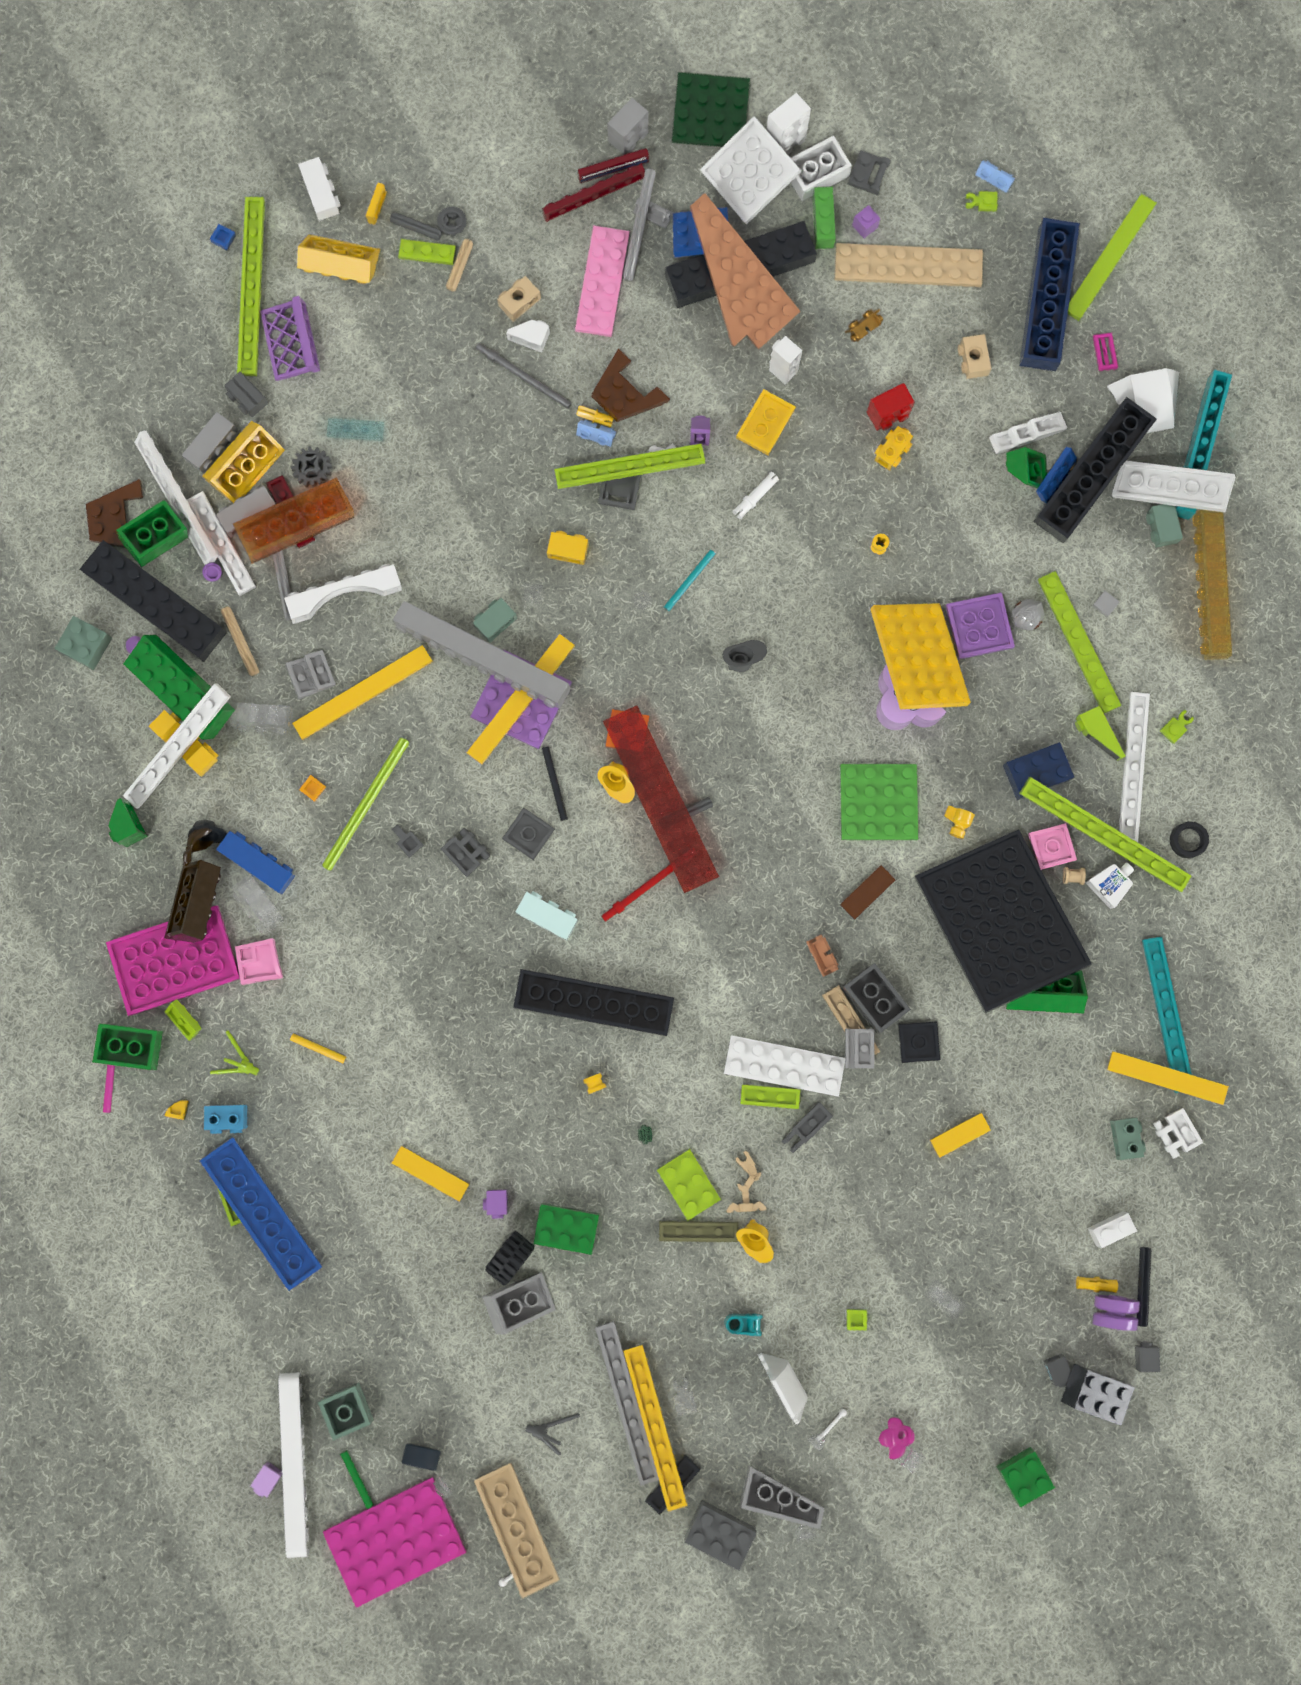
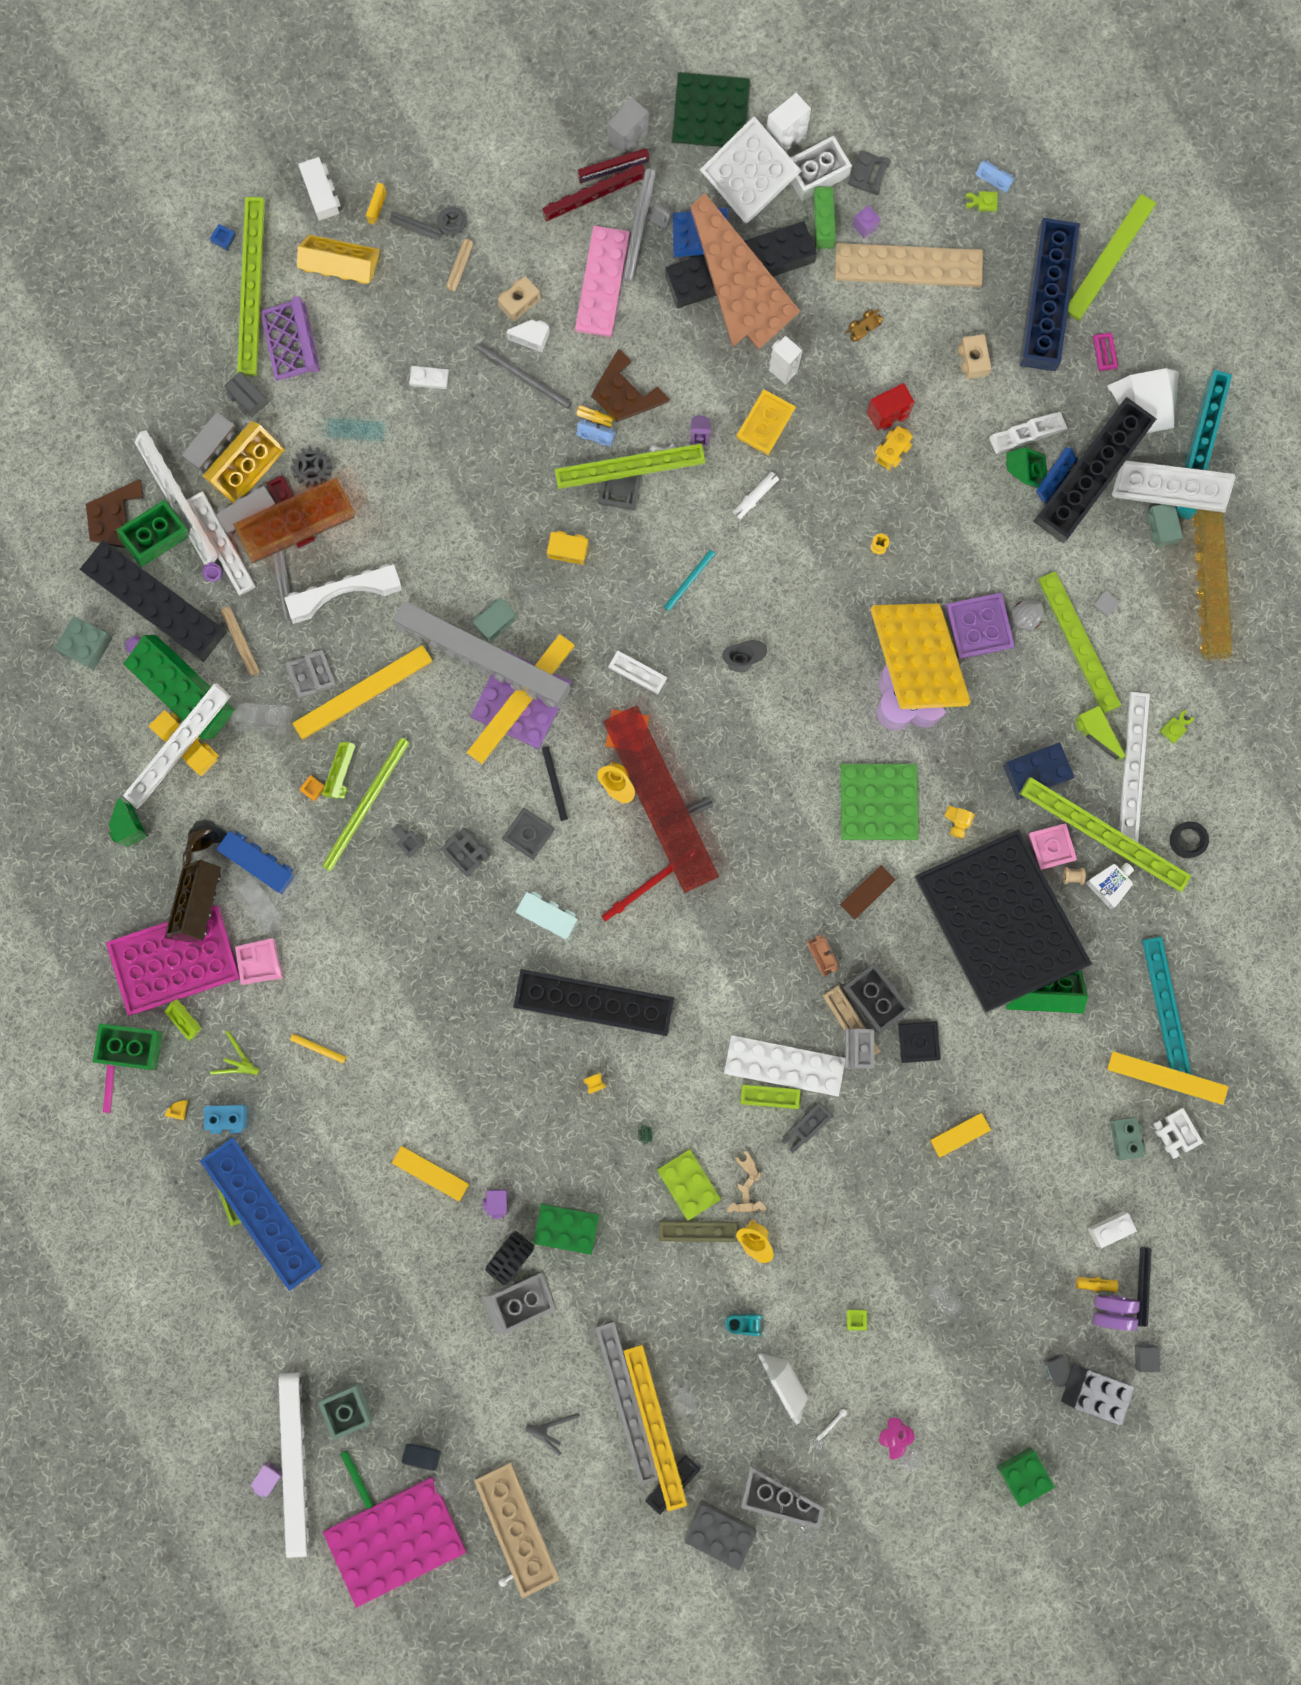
lime plate [398,239,456,265] -> none
none -> lime hinge [321,742,355,799]
none -> white plate [409,366,449,389]
none -> white plate [608,651,667,695]

